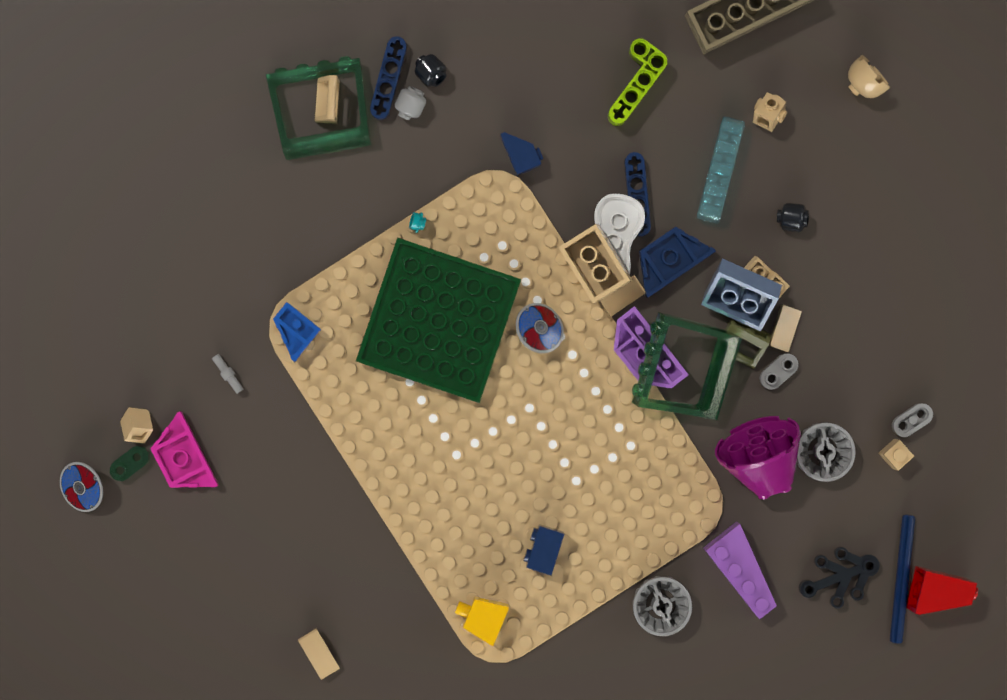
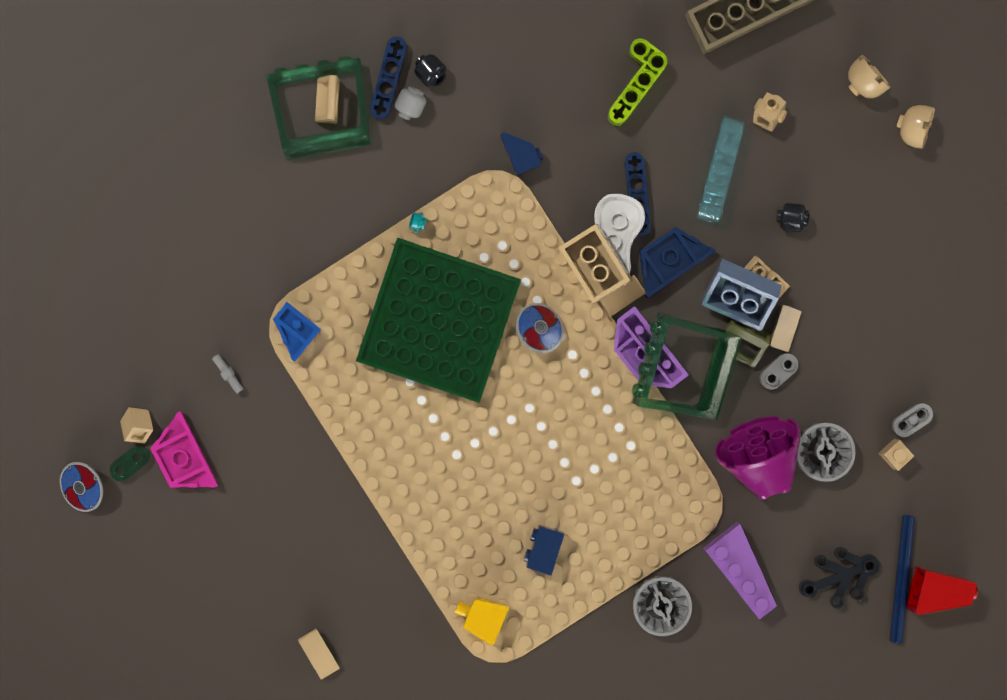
none -> tan cylinder [897,105,935,149]

